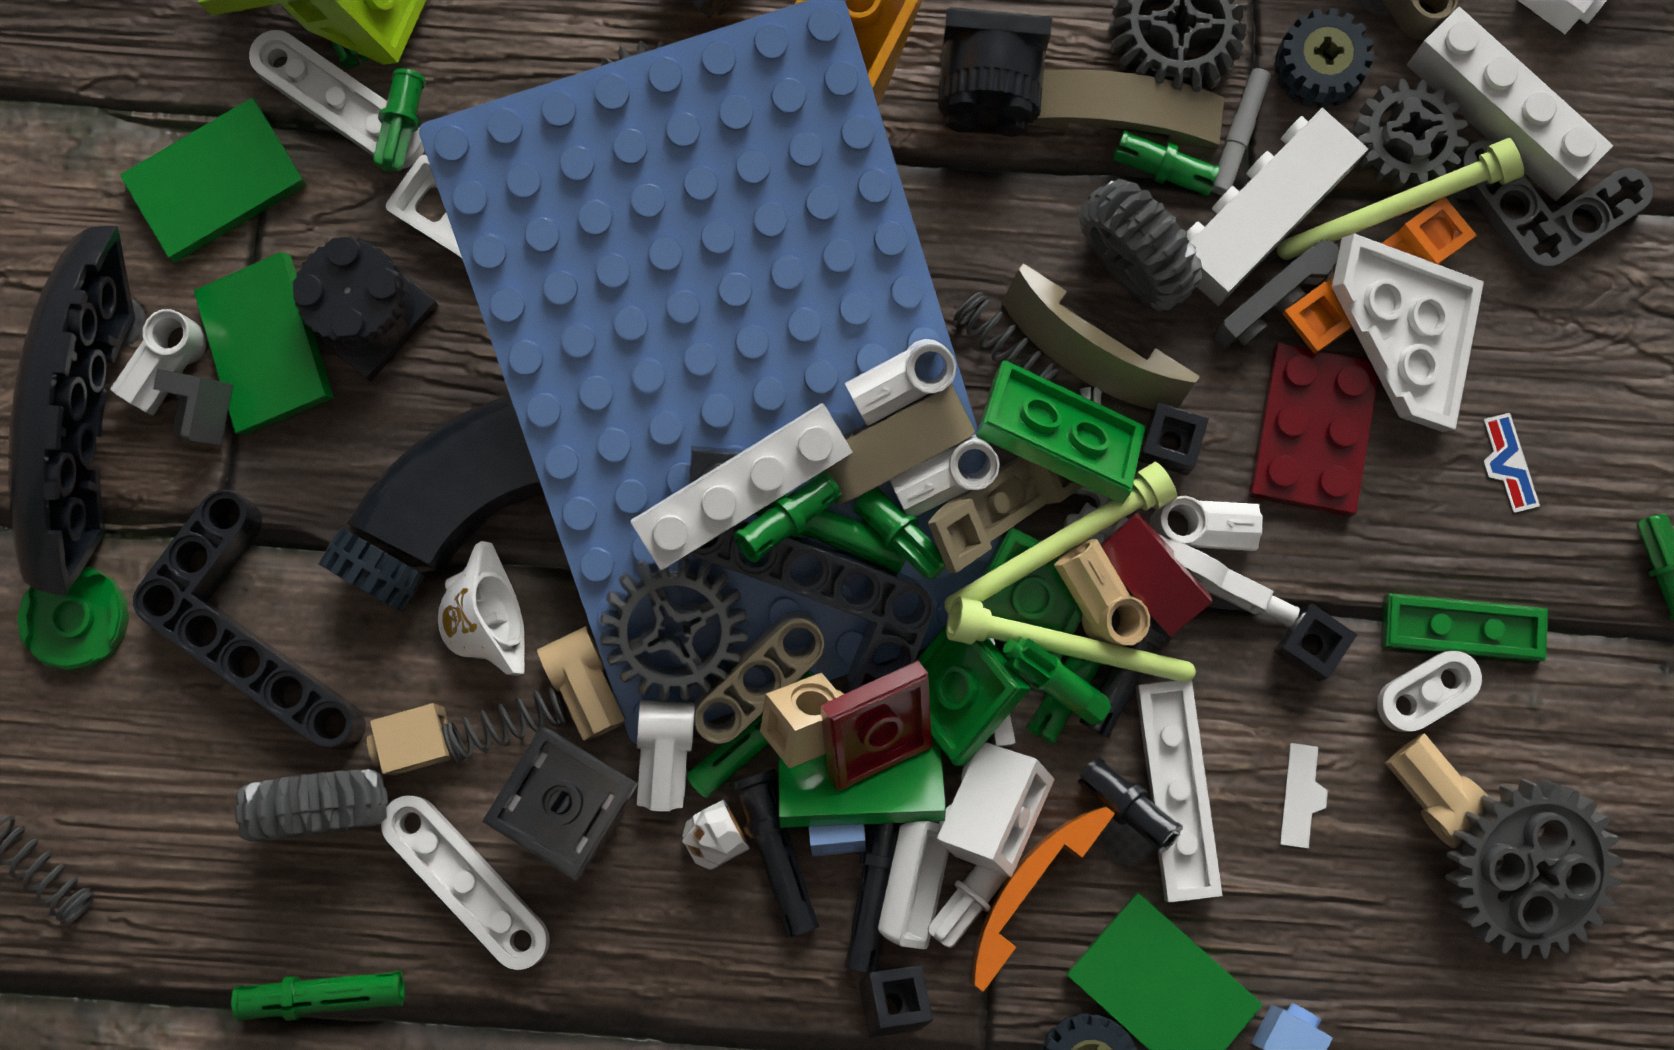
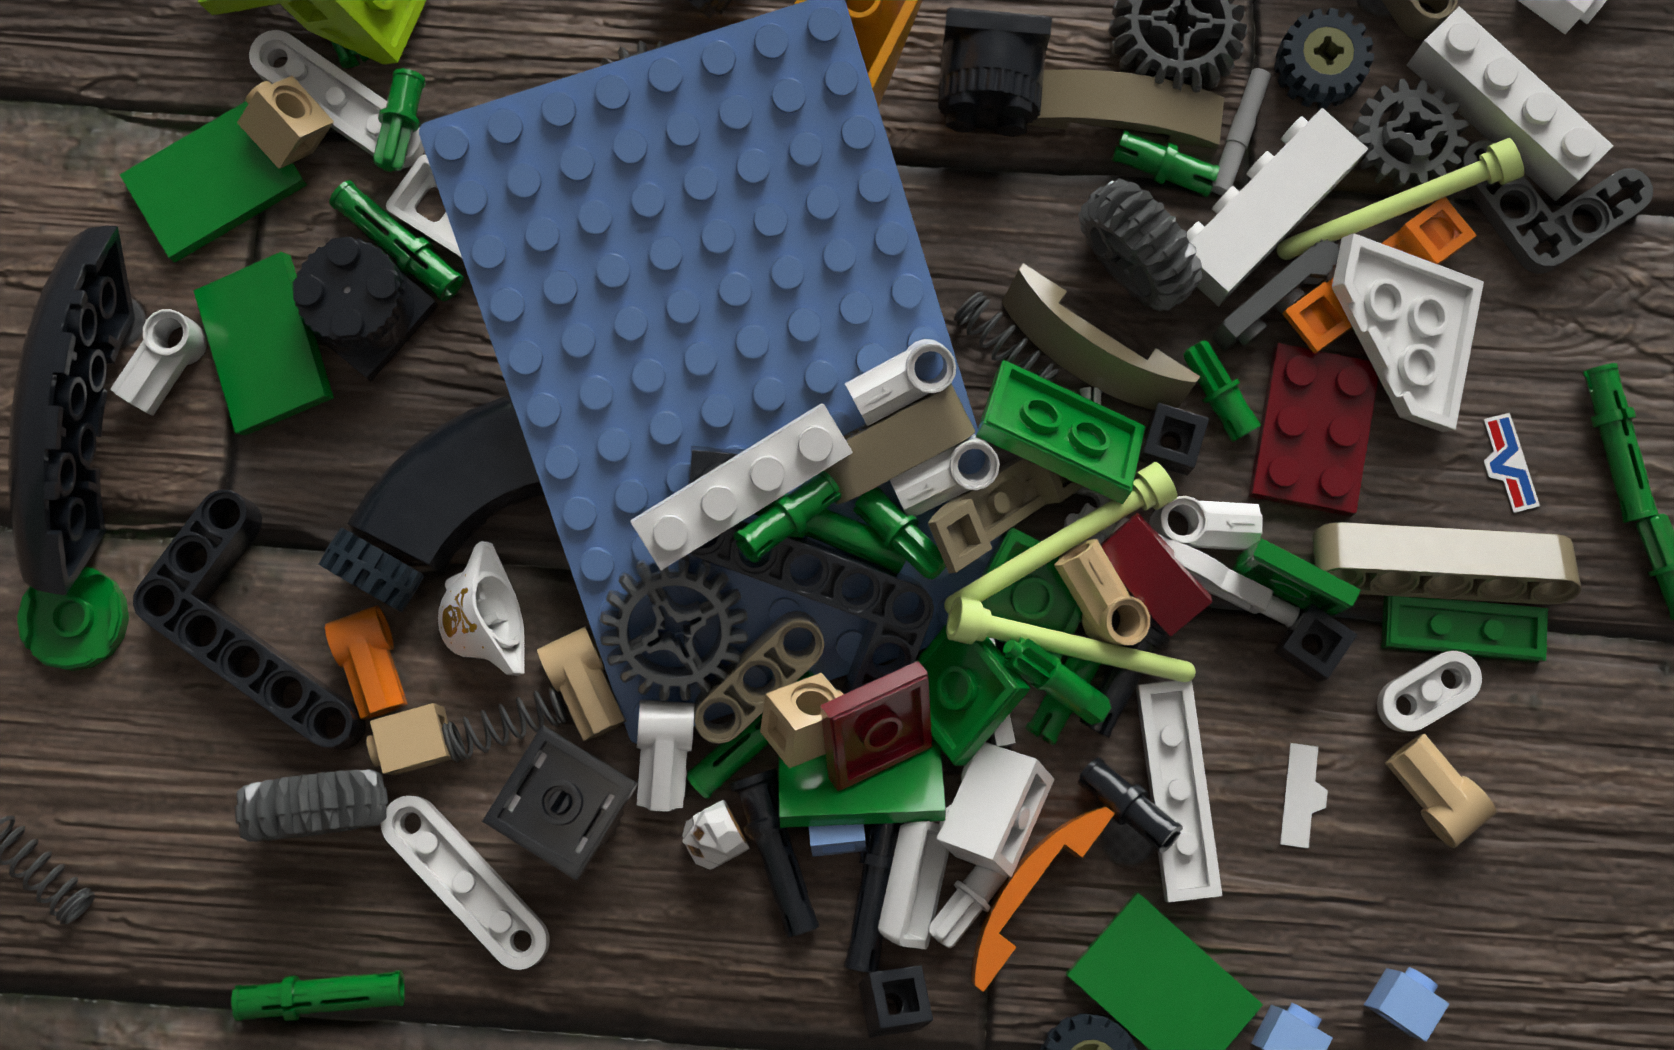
dark grey panel [153,369,233,445] -> none
dark grey gear [1445,779,1623,959] -> none
none -> tan brick [237,76,334,169]
none -> orange piece [325,605,408,720]
none -> green pin [329,180,464,302]
none -> green axle [1183,340,1261,442]
none -> green tile [1231,538,1361,617]
none -> beam [1312,522,1581,605]
none -> light blue plate [1364,967,1449,1042]
none -> green pin [1583,363,1659,523]

